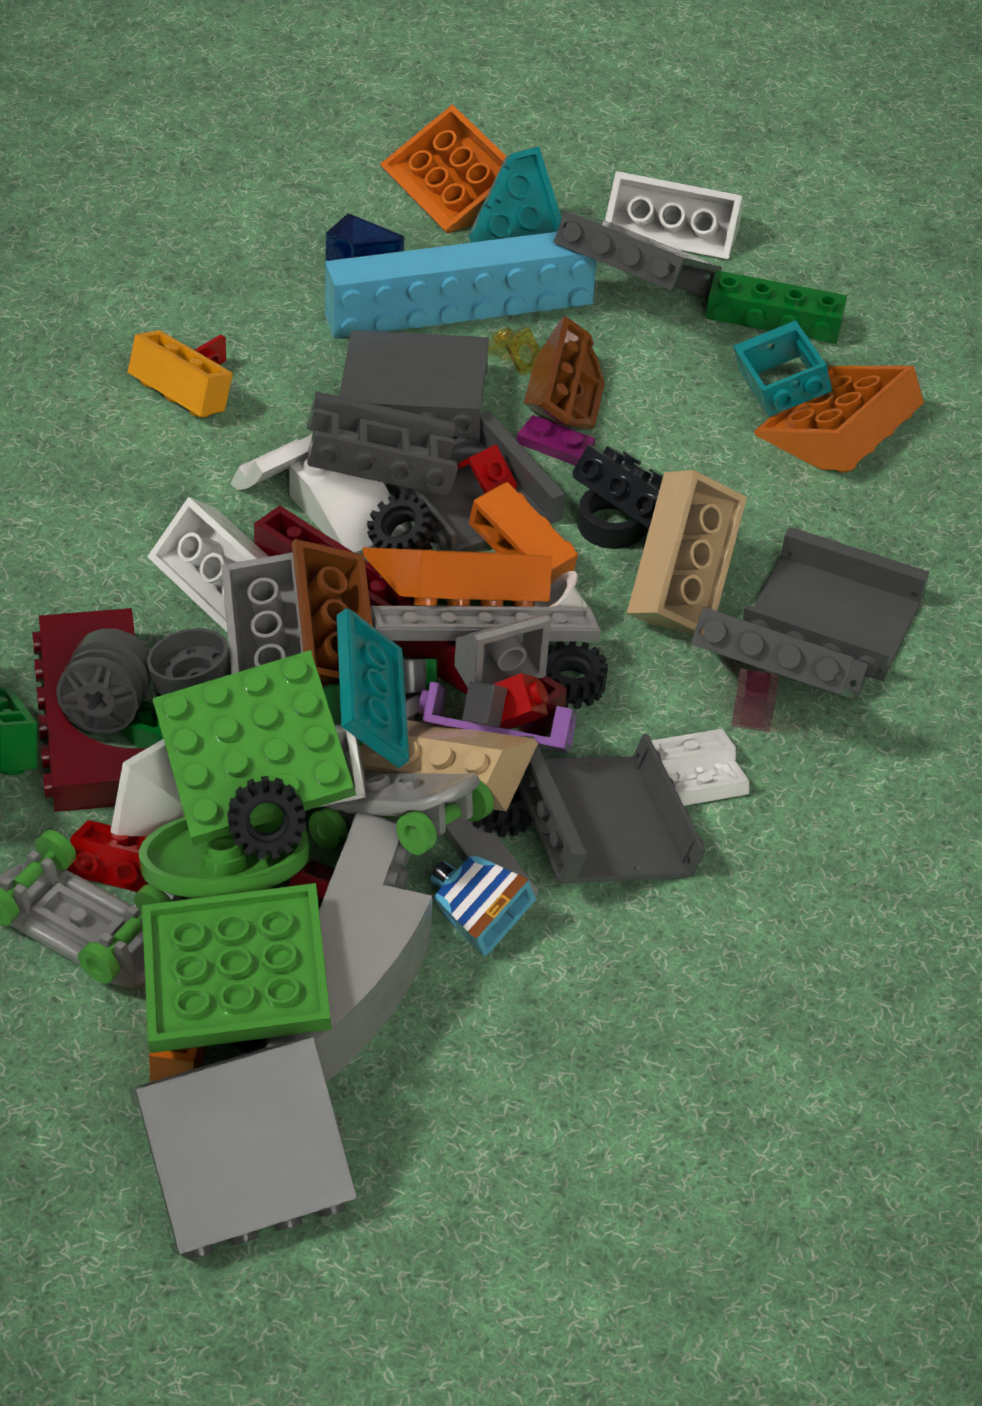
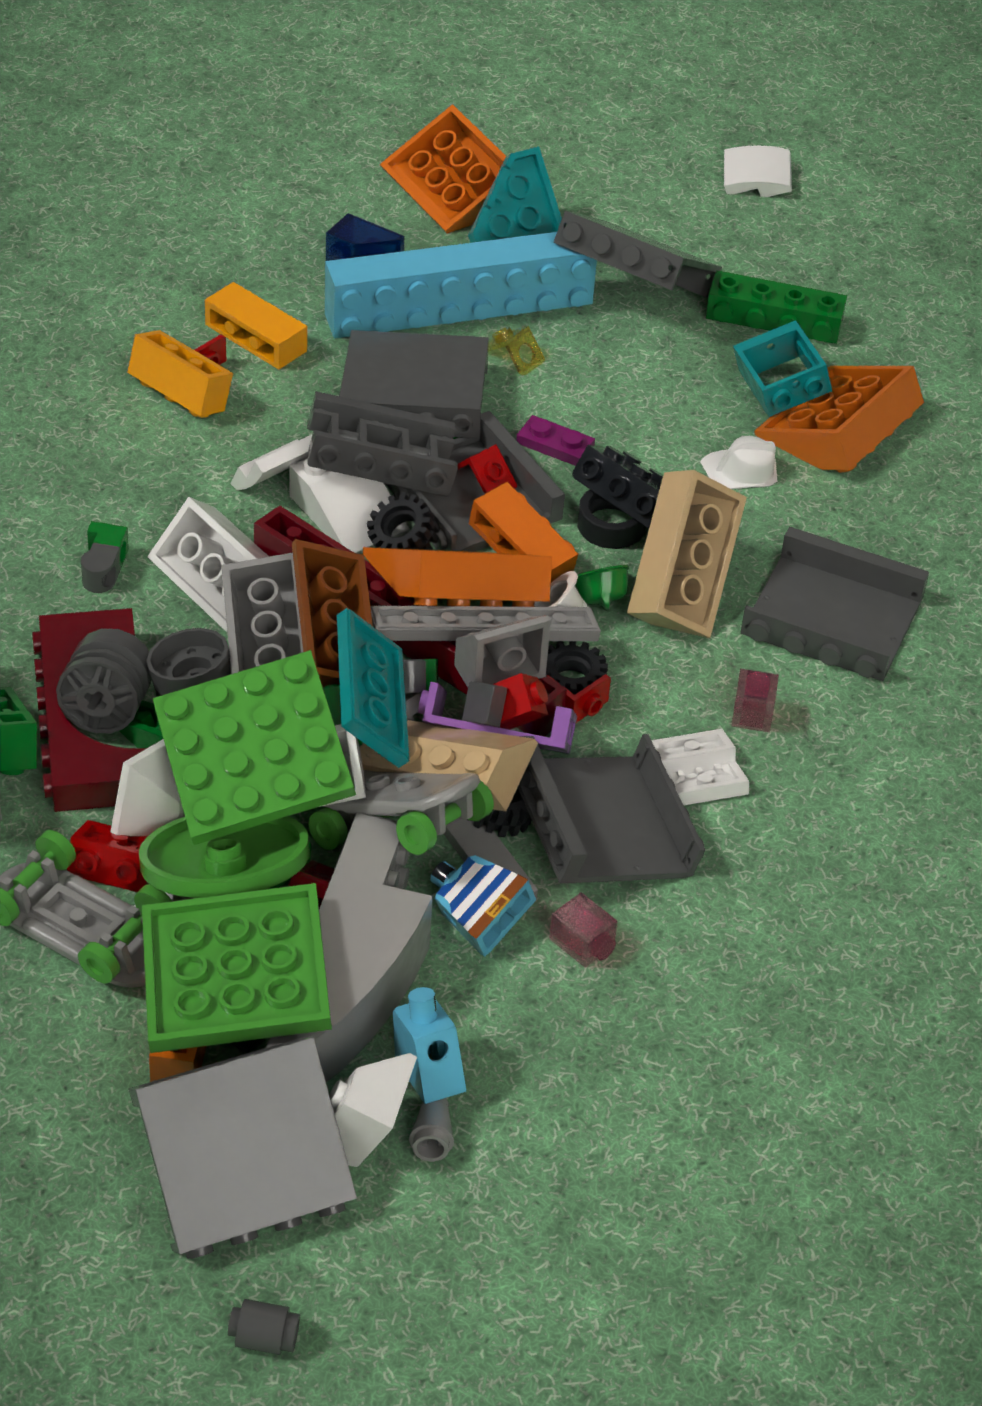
black tyre [227,776,306,859] -> none
dark orange wedge [524,316,605,429] -> none
white slope [605,171,744,260] -> none
dark grey panel [691,607,870,701] -> none
none -> dark grey leg [81,521,129,593]
none -> light orange brick [205,282,308,370]
none -> dark grey brick [228,1299,300,1355]
none -> white slope [329,1053,417,1167]
none -> medium azure torso [393,987,466,1104]
none -> light grey cone [409,1098,454,1162]
none -> red bracket [547,674,611,723]
none -> brick [549,892,618,968]
none -> green piece [575,565,629,611]
none -> white piece [700,435,778,489]
none -> white slope [724,145,792,197]

